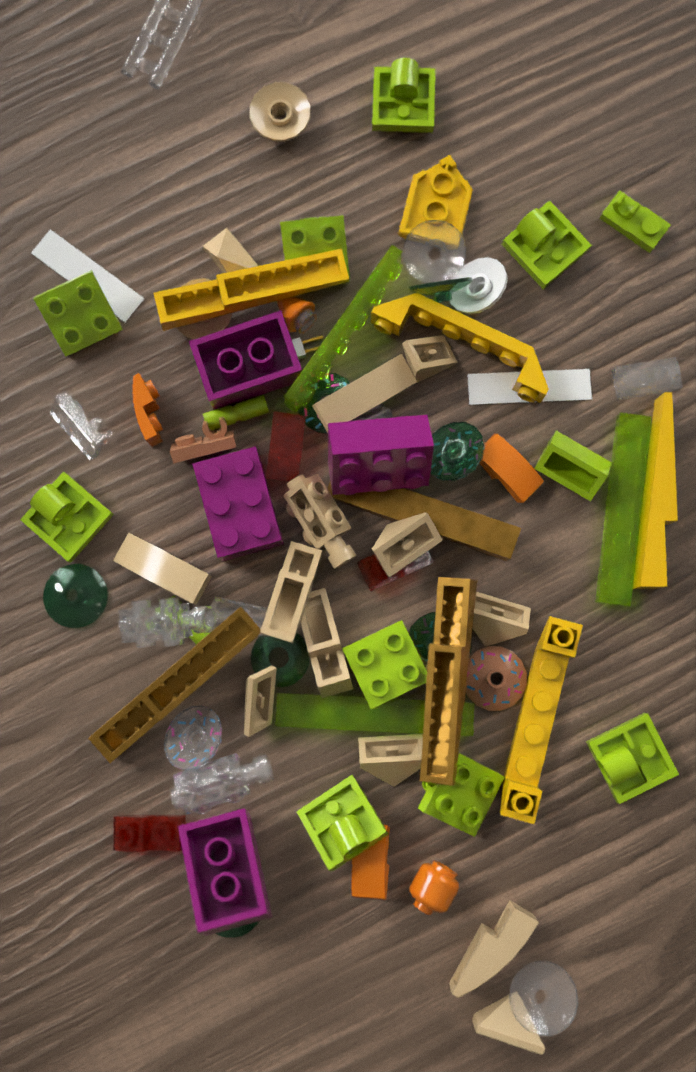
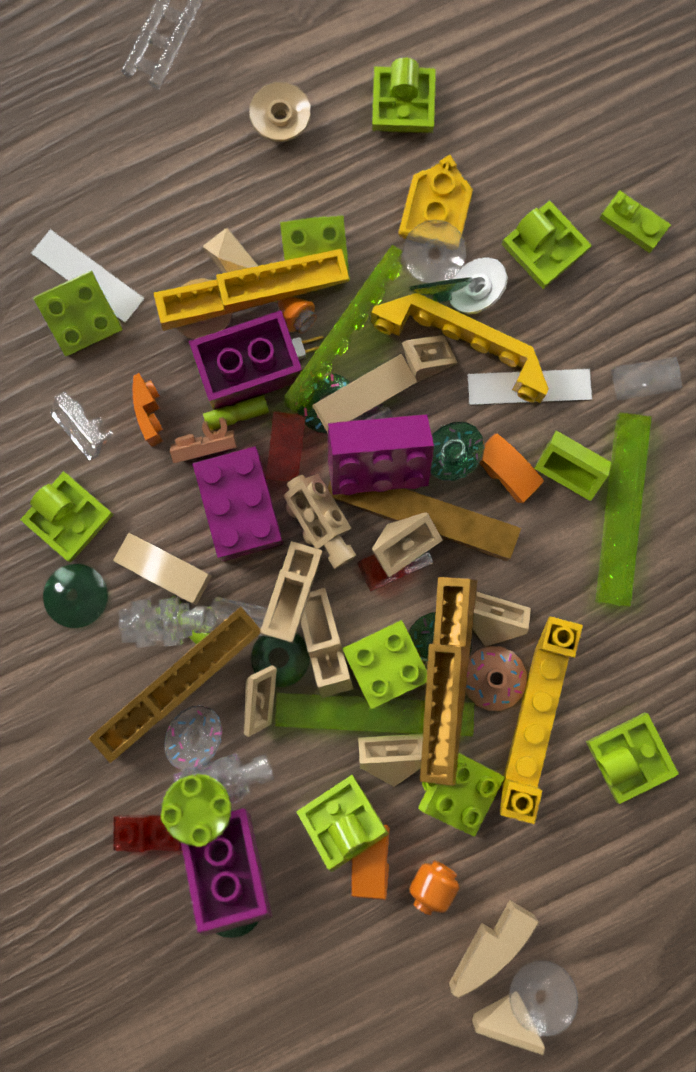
yellow slope [632,392,678,589] -> none
none -> lime dish [161,774,231,846]

